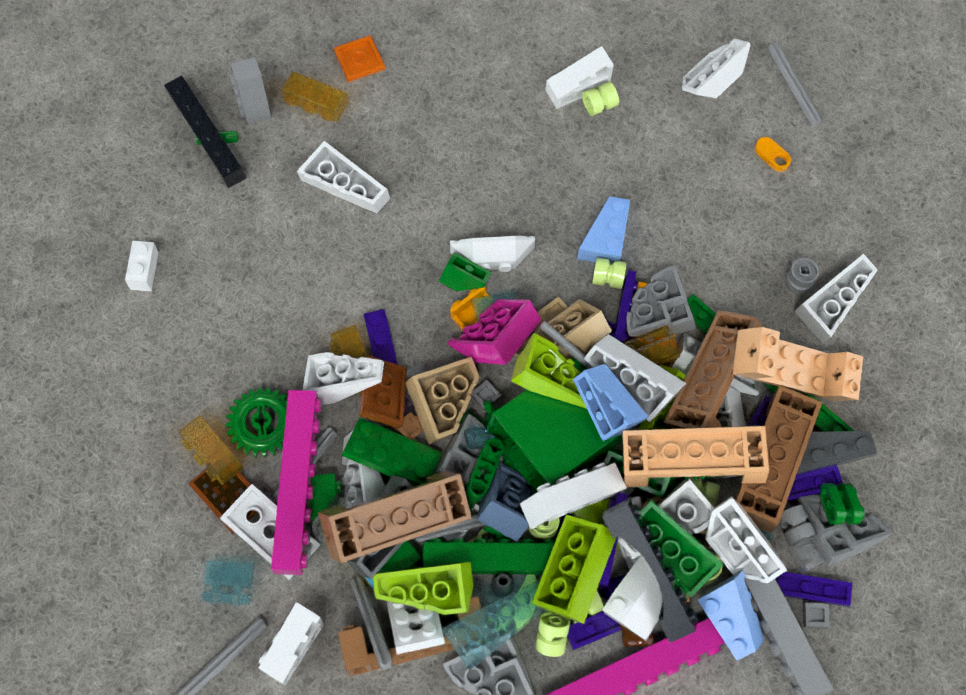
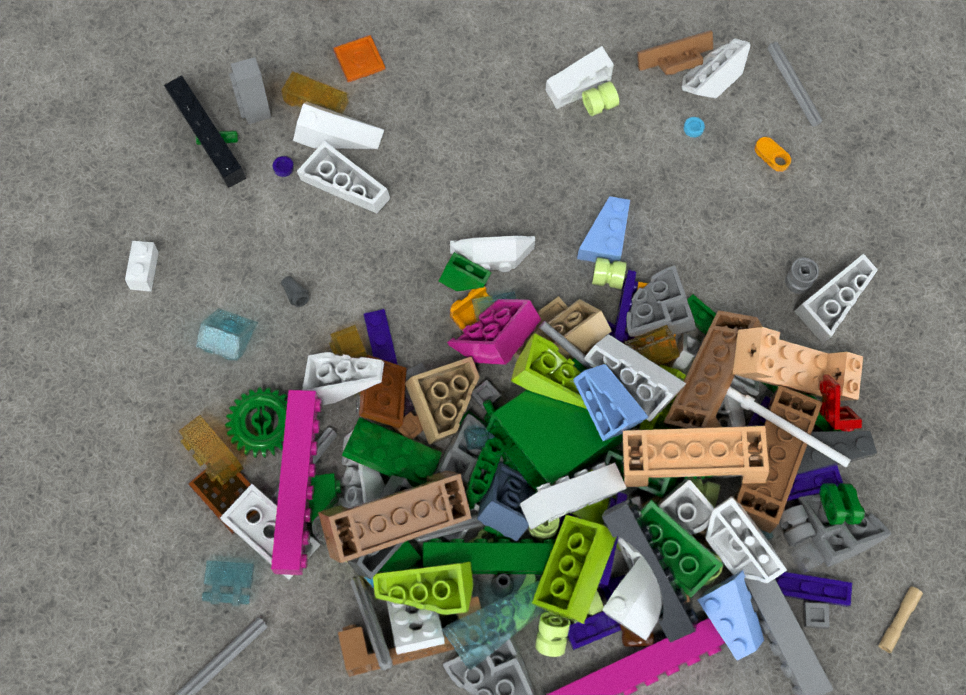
white wedge [259,602,324,686] -> none
none -> clear light blue slope [196,308,258,361]
none -> dark purple tile [273,156,294,177]
none -> dark grey cone [281,276,310,307]
none -> white wedge [293,101,384,149]
none -> medium nougat bracket [637,30,713,75]
none -> medium azure tile [684,117,705,137]
none -> white bar [726,387,851,467]
none -> red bracket [819,374,862,432]
none -> tan piece [878,587,923,653]

